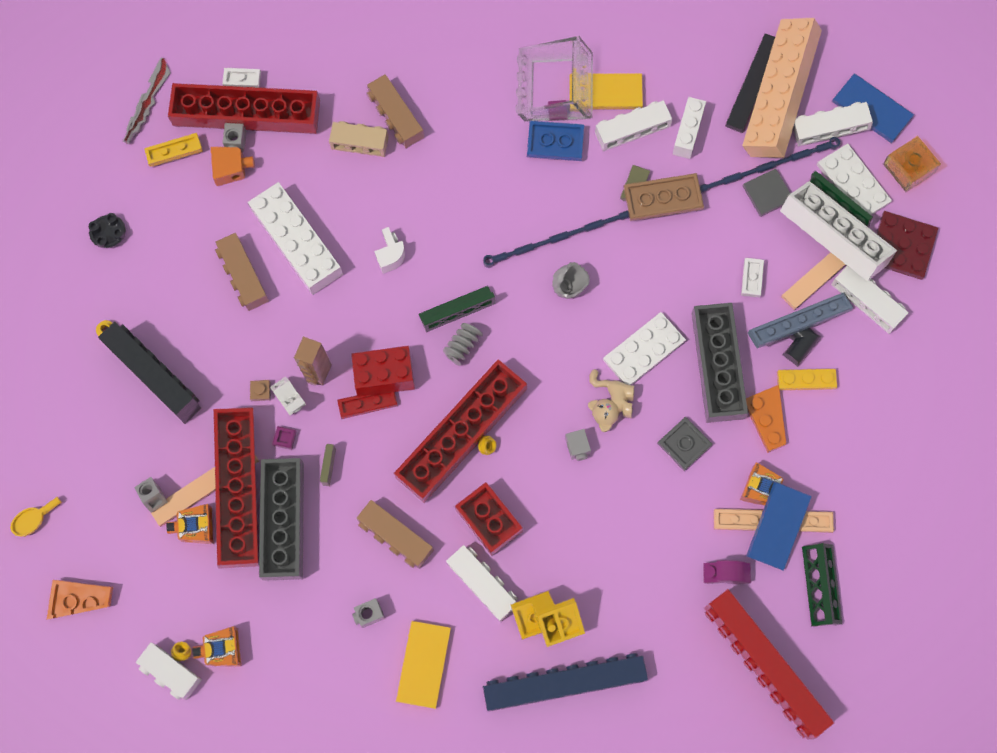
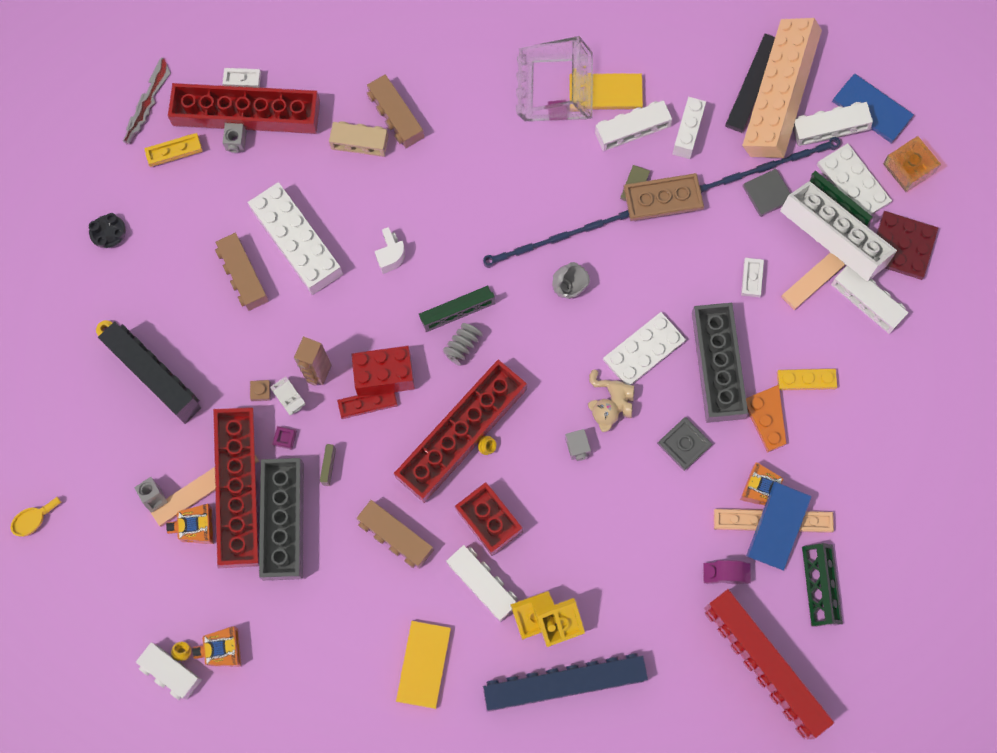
orange wing [46,580,113,620] -> none
orange torso [210,147,255,186] -> none
light grey brick [352,598,385,628] -> none
blue plate [527,121,584,161] -> none
sand blue tile [748,292,853,349] -> none
black brick [783,328,821,367] -> none

